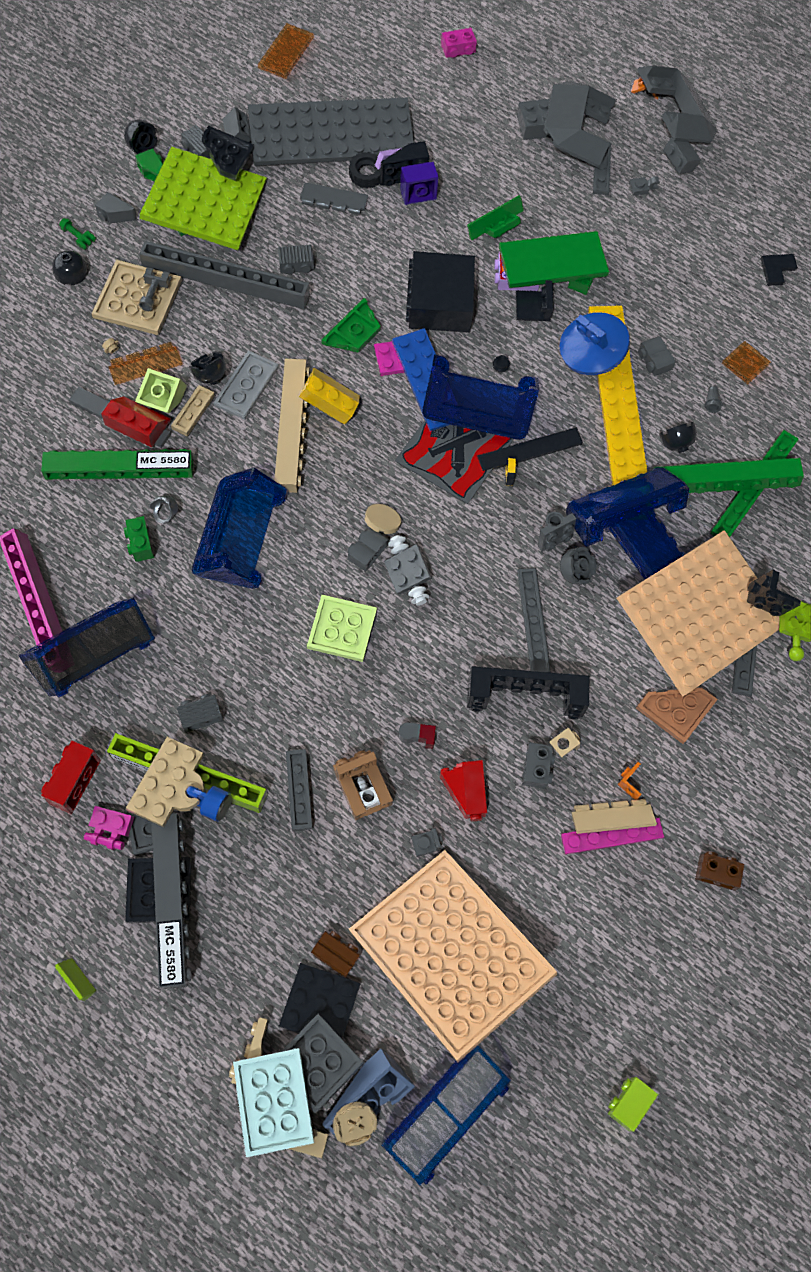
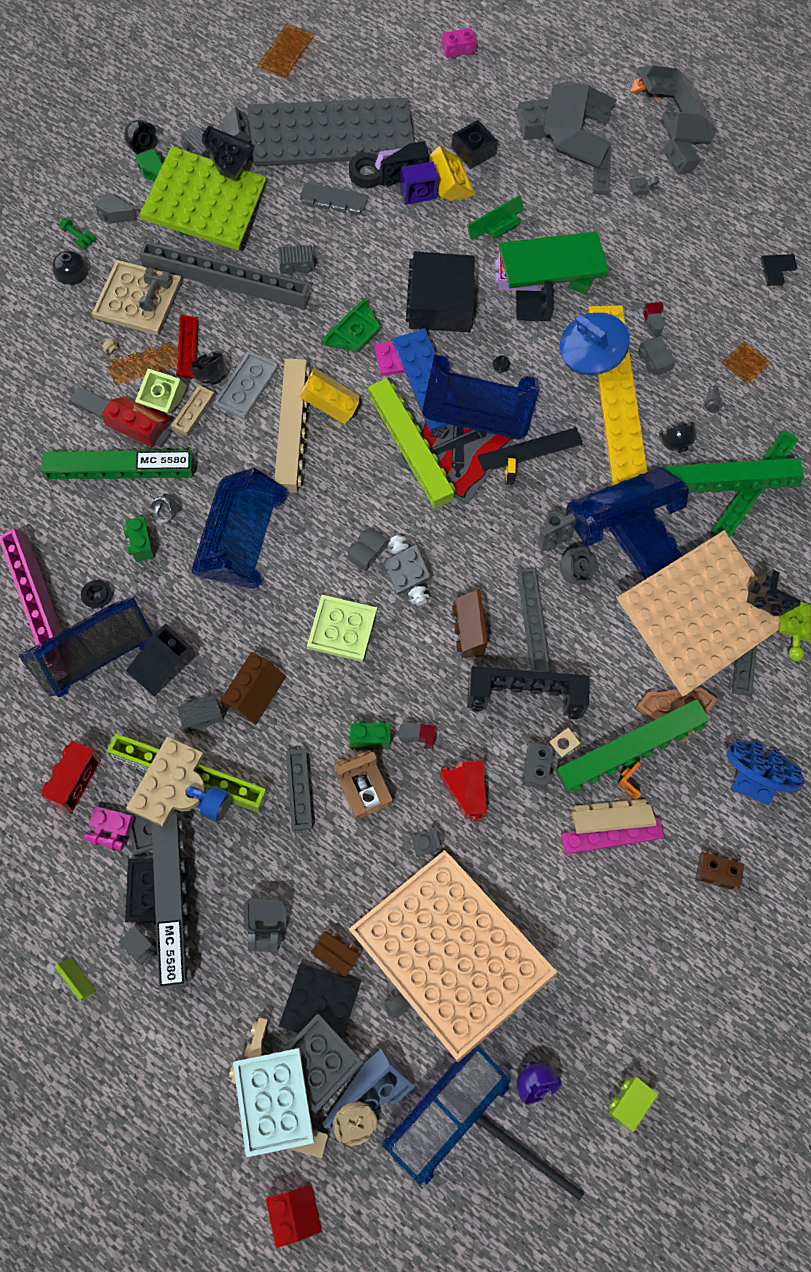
tan tile [365,504,401,534] -> none
none -> black gear [81,580,112,609]
none -> dark grey brick [118,926,157,965]
none -> black slope [126,623,196,697]
none -> red tile [176,315,197,379]
none -> reddish brown slope [220,651,286,725]
none -> dark grey piece [244,896,287,952]
none -> red slope [265,1184,322,1248]
none -> green brick [350,721,390,749]
none -> lime brick [368,378,455,509]
none -> dark grey cone [384,994,411,1018]
none -> yellow slope [429,146,475,201]
none -> black piece [435,1085,584,1201]
none -> black brick [451,120,498,169]
none -> reddish brown slope [452,589,487,658]
none -> dark purple cylinder [516,1061,562,1105]
none -> green brick [556,699,709,793]
none -> leg [643,302,665,337]
none -> blue bracket [726,741,805,806]

